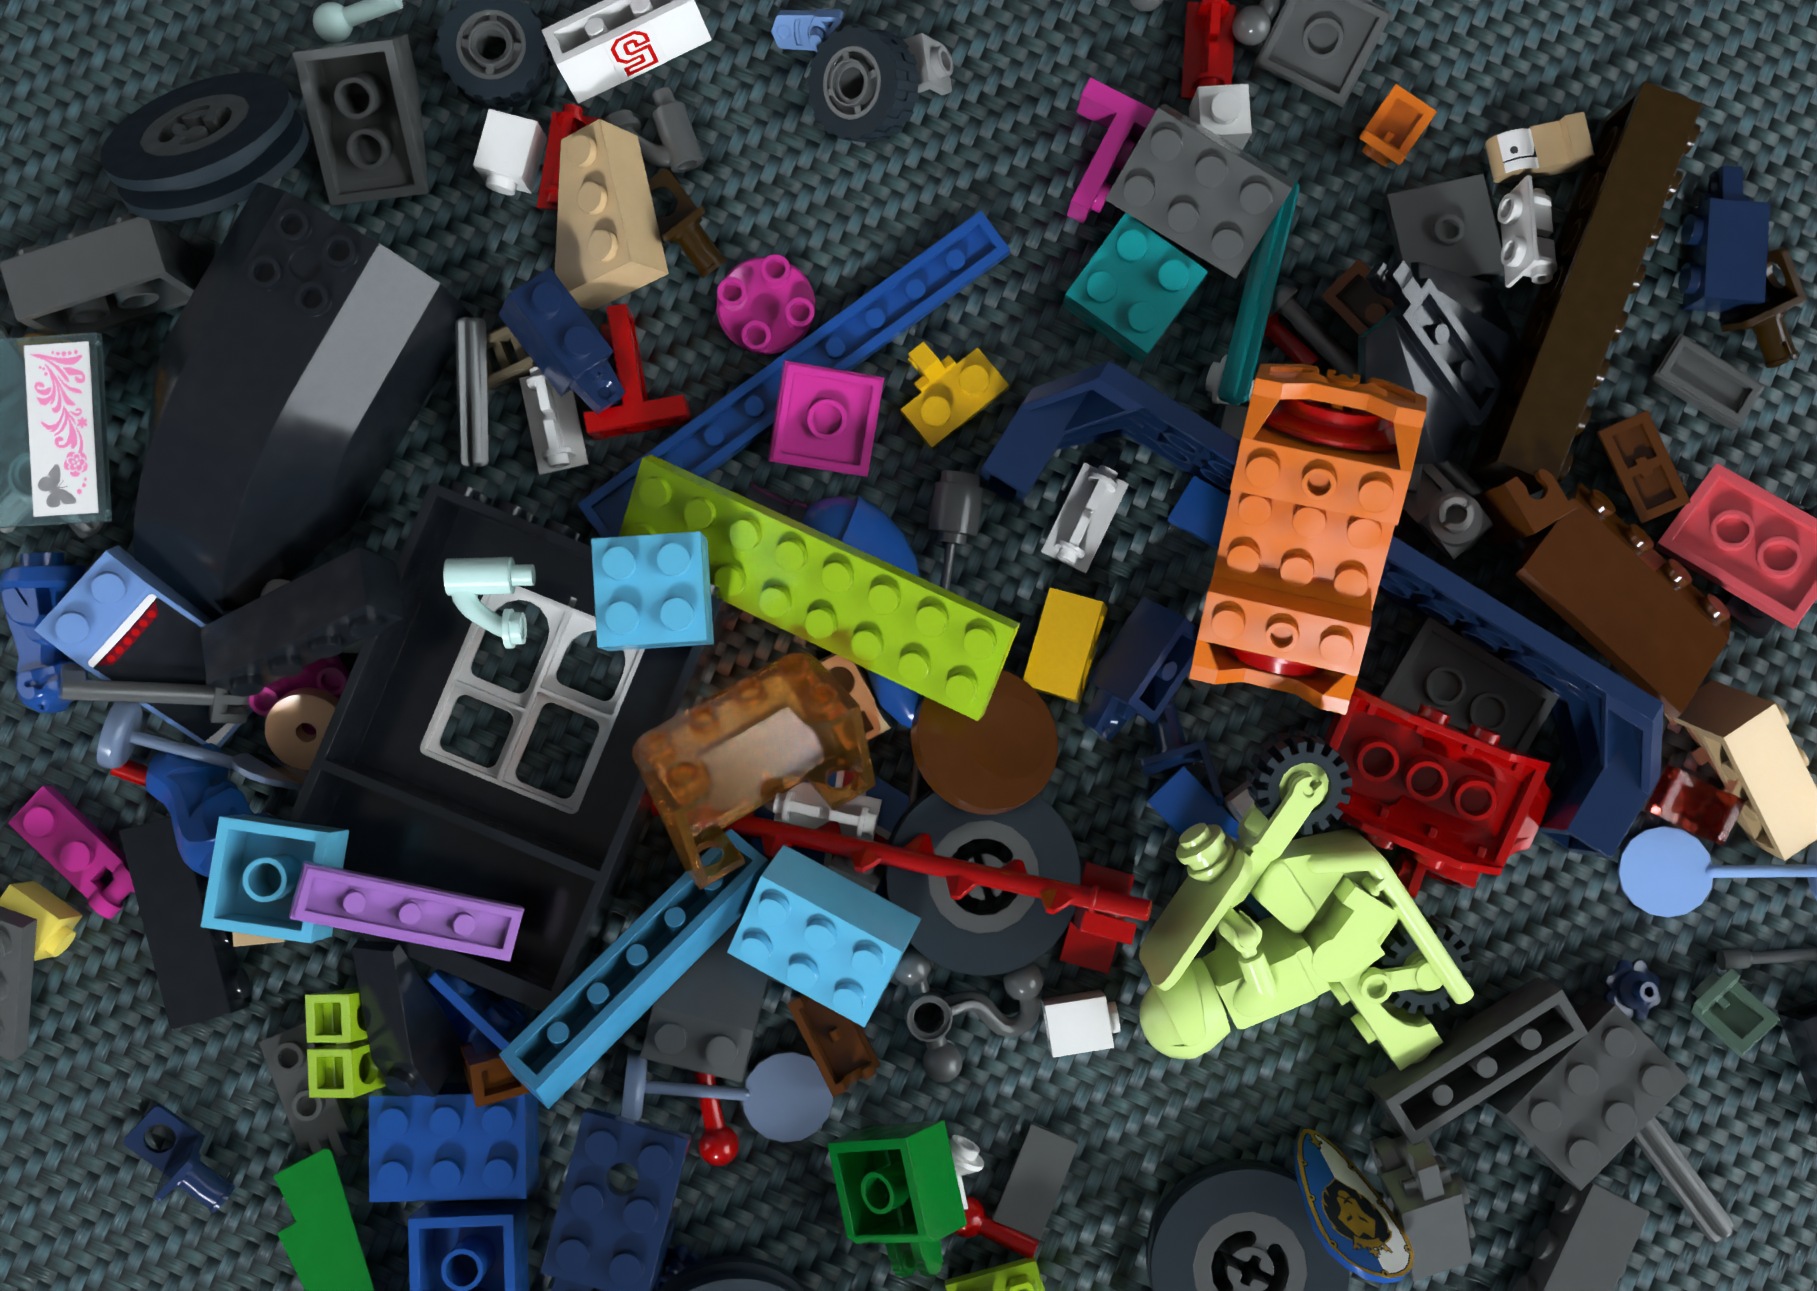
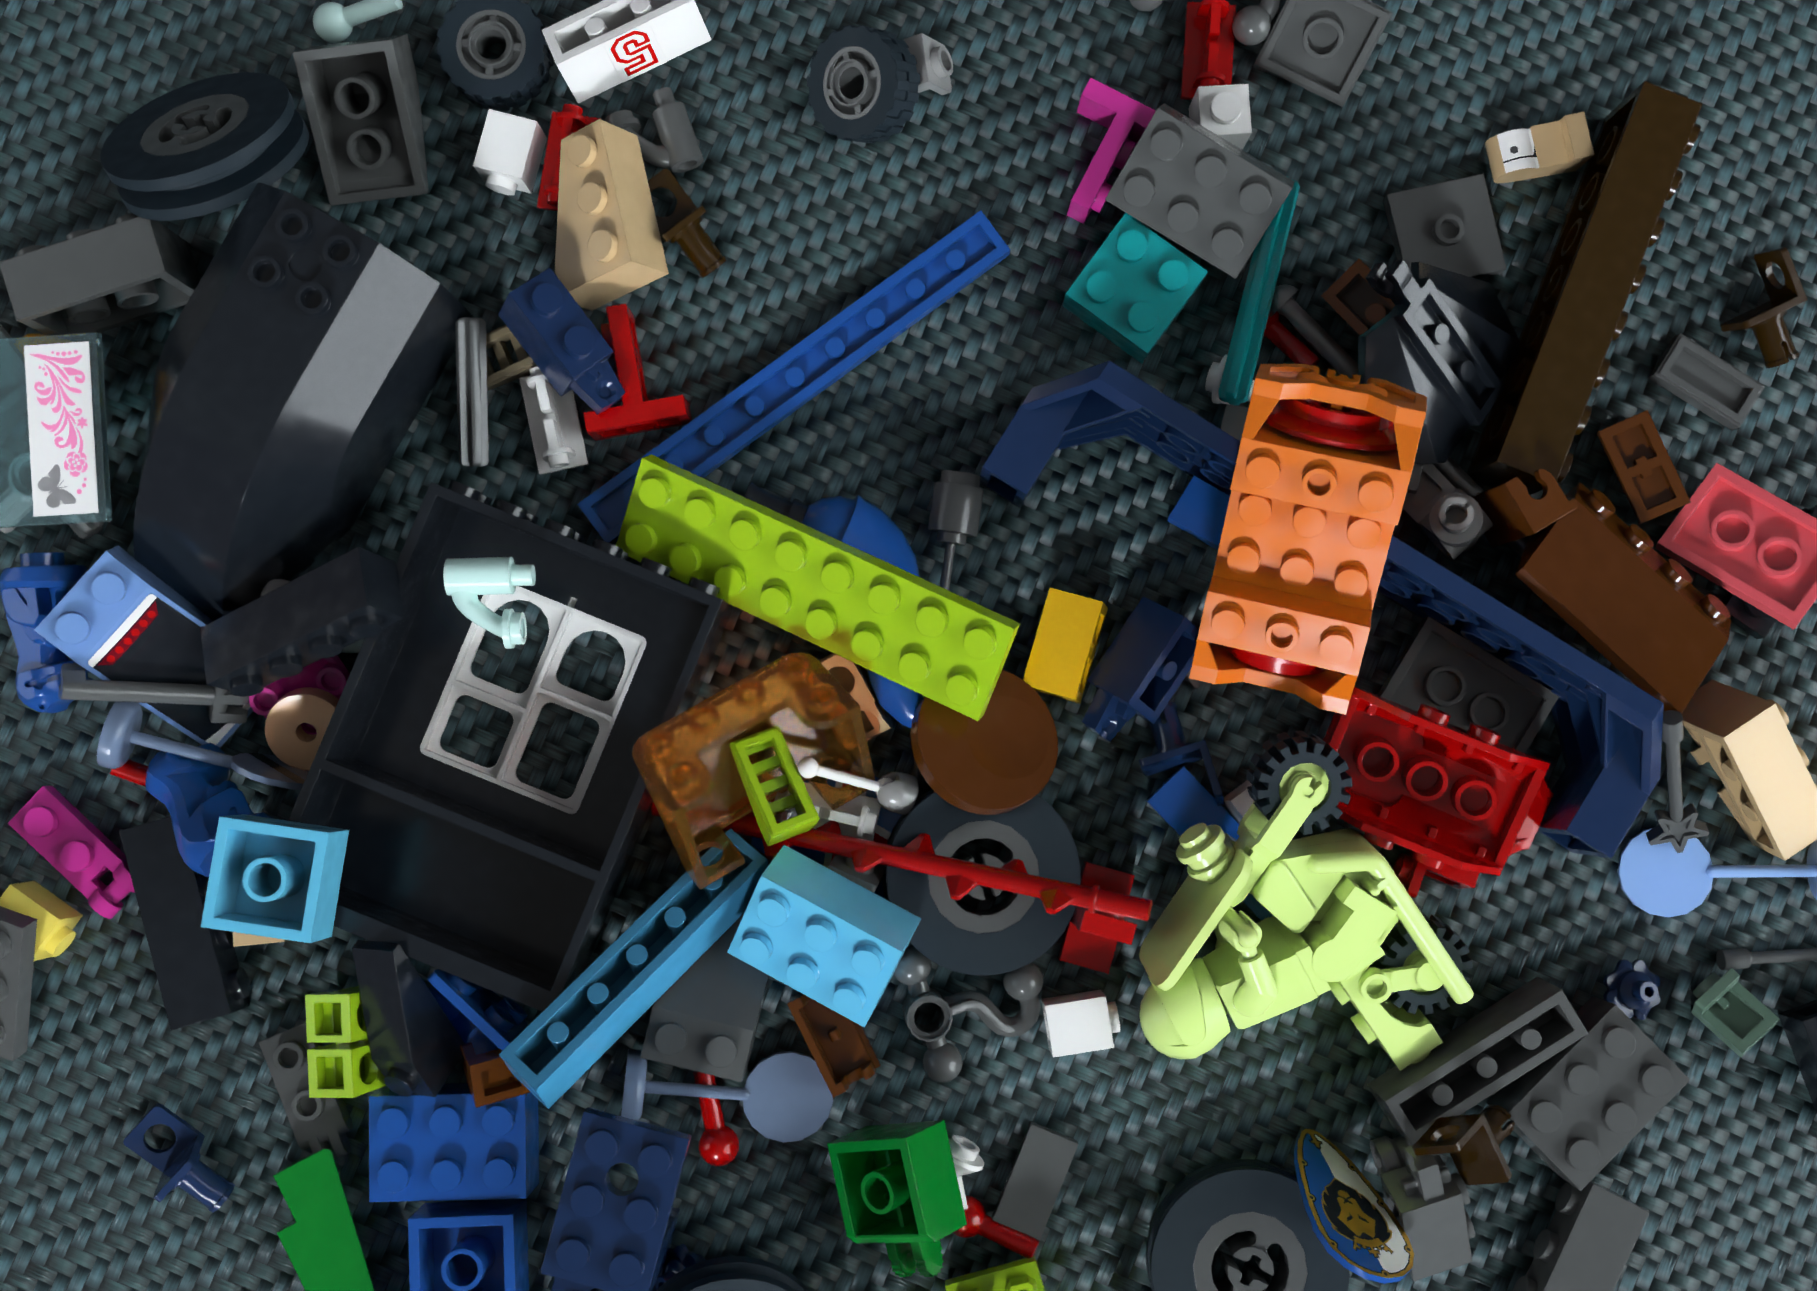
medium lavender tile [289,861,524,961] -> none
medium azure brick [591,531,714,651] -> none
dark pink dish [716,254,816,355] -> none
dark pink tile [767,360,884,477] -> none
medium blue piece [771,9,843,53] -> none
yellow hinge [901,341,1009,450] -> none
white hinge [1041,462,1129,574] -> none
orange bracket [1359,84,1437,167] -> none
white hinge [1497,175,1557,288] -> none
dark grey axle [1633,1117,1734,1242] -> none
clear red bracket [1645,765,1745,845] -> none
dark blue hinge [1678,166,1770,314] -> none
none -> lime slope [729,725,820,846]
none -> hinge [798,757,918,815]
none -> dark brown bracket [1412,1105,1515,1185]
none -> dark grey piece [1646,710,1709,853]

